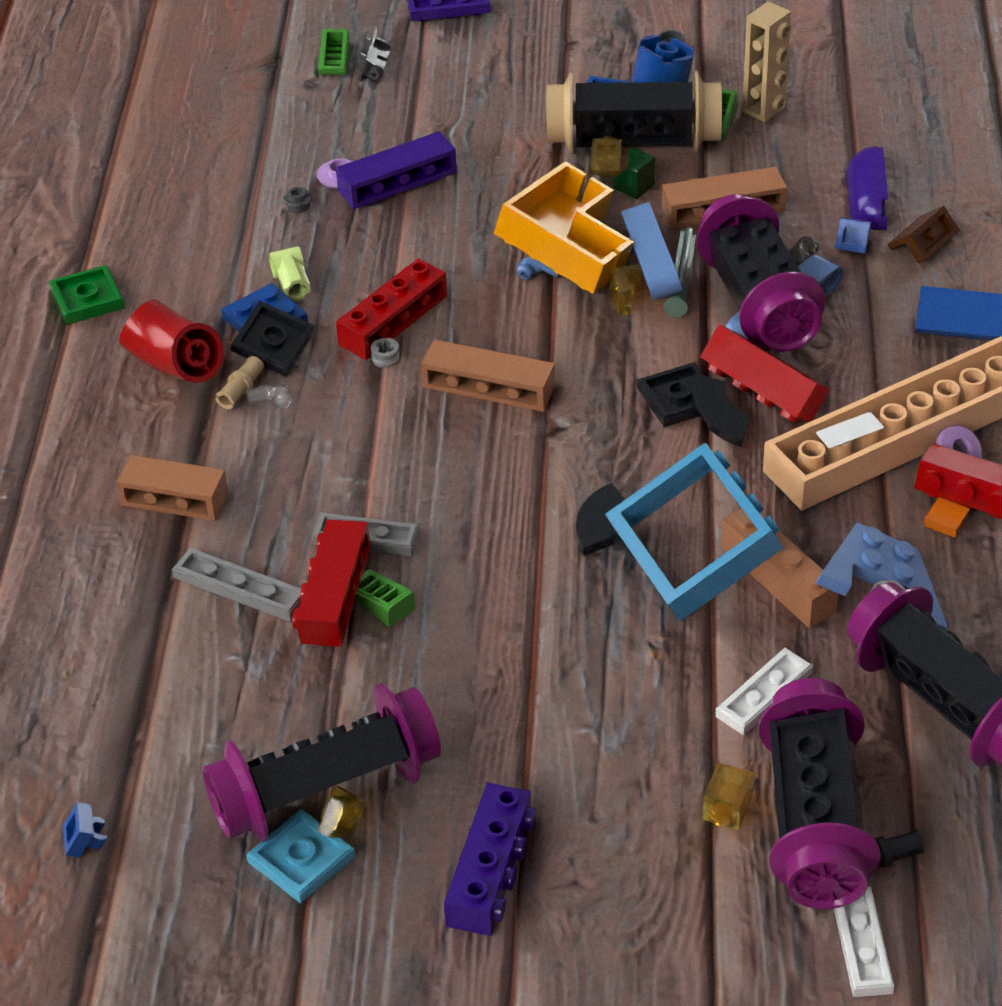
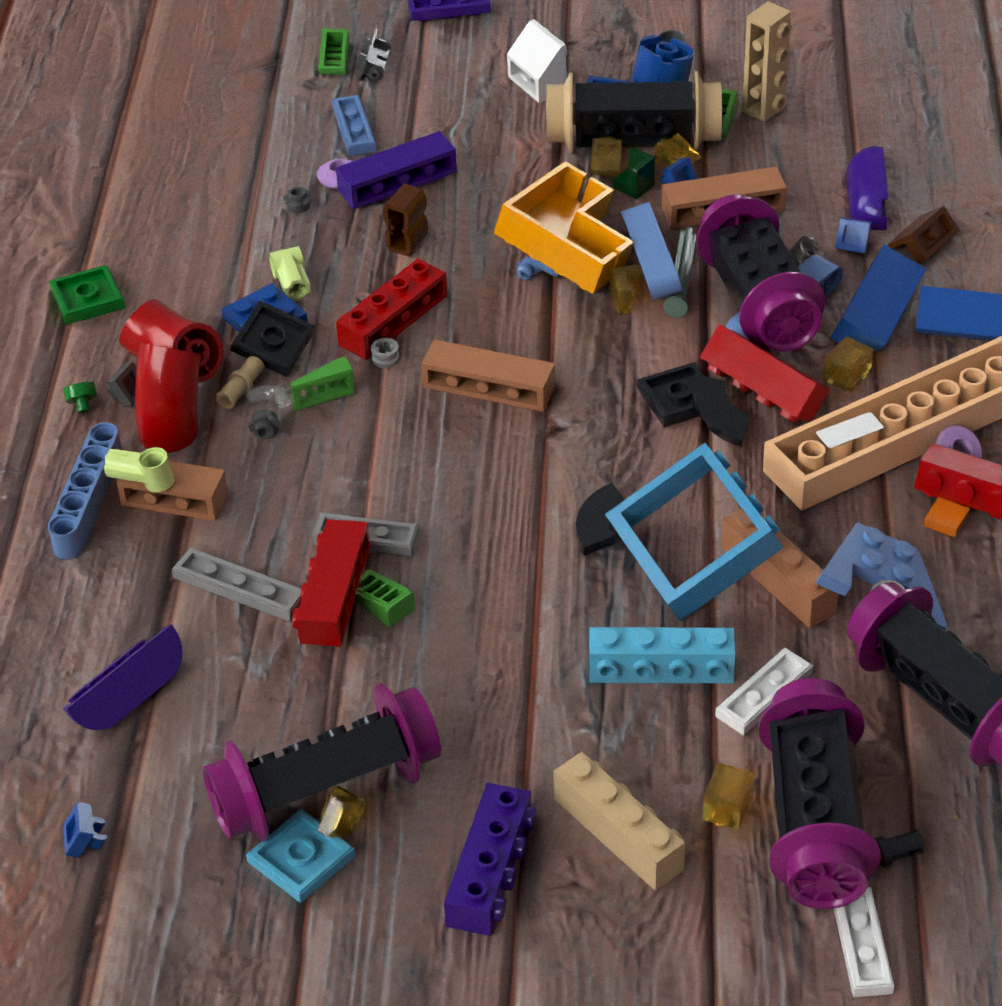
none -> medium blue beam [48,422,122,559]
none -> green tile [63,382,97,413]
none -> dark purple brick [63,624,182,730]
none -> yellowish green piece [104,447,175,492]
none -> dark grey tile [105,361,137,407]
none -> red brick [135,343,202,453]
none -> dark grey plate [248,409,280,439]
none -> bright green slope [290,357,355,411]
none -> medium blue tile [332,95,377,156]
none -> reddish brown brick [383,183,428,256]
none -> white slope [507,19,568,103]
none -> tan brick [553,751,685,891]
none -> medium azure brick [589,627,735,684]
none -> clear yellow bracket [654,133,702,167]
none -> blue tile [660,157,698,184]
none -> clear yellow brick [823,336,874,393]
none -> blue brick [830,244,926,353]

